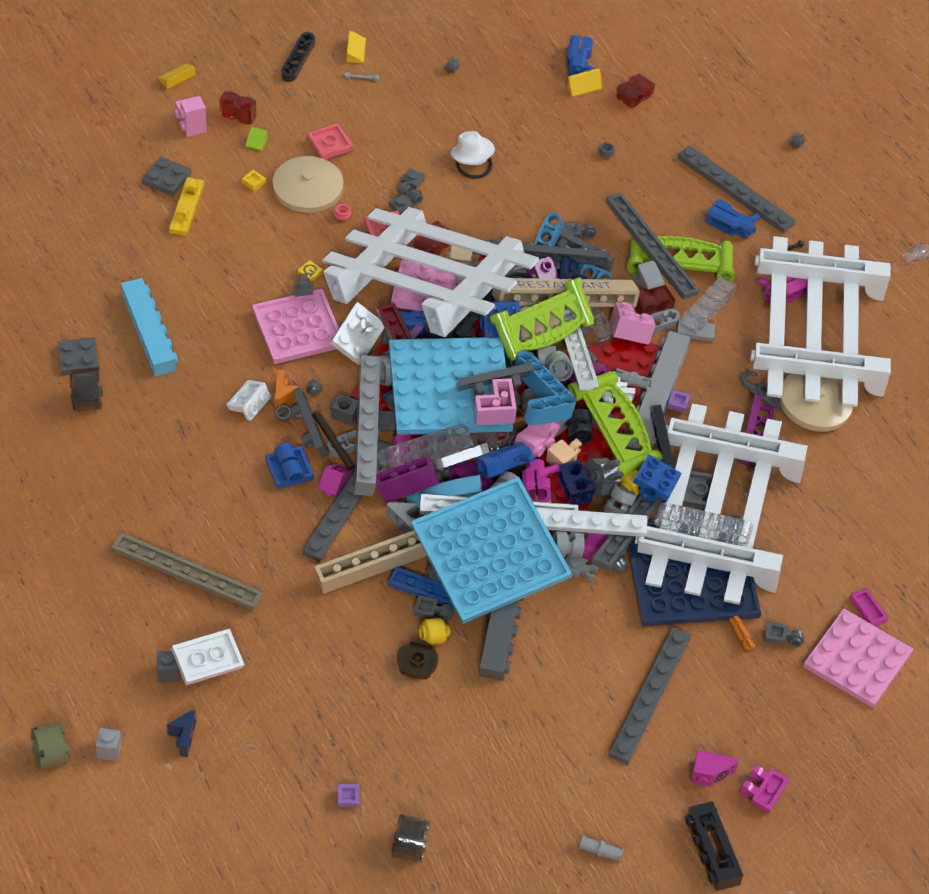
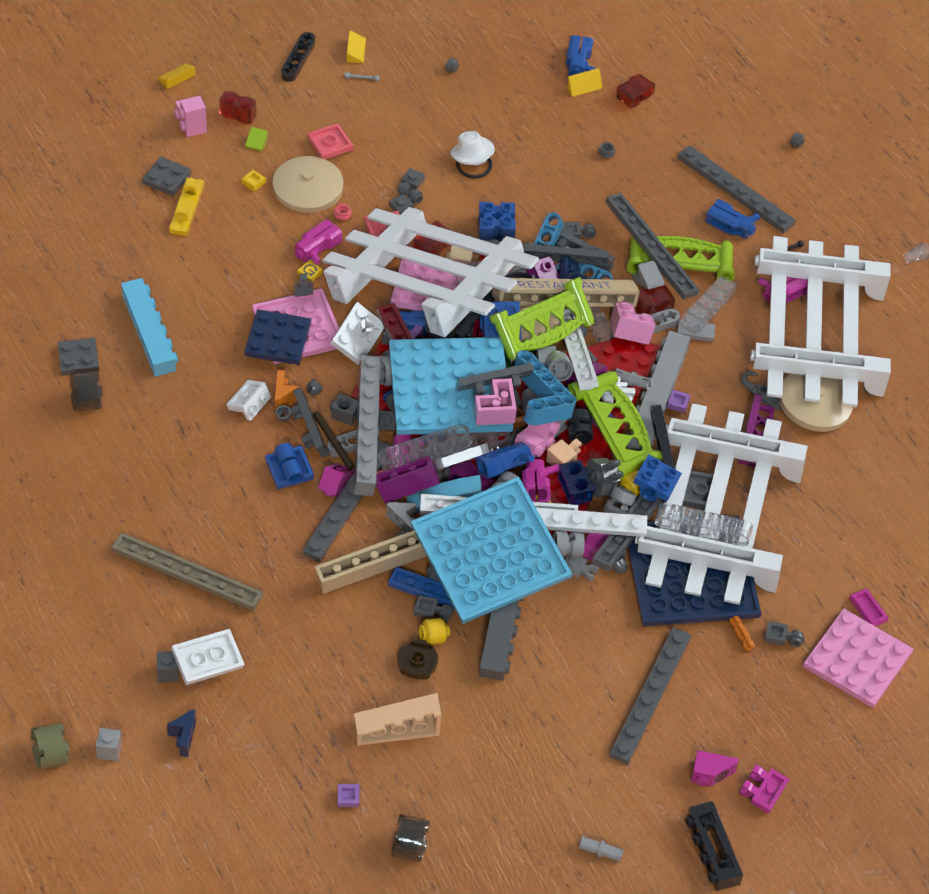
none -> dark blue plate [244,309,312,365]
none -> dark pink piece [294,219,342,265]
none -> light nougat wedge [354,693,441,746]
none -> blue brick [478,202,516,242]

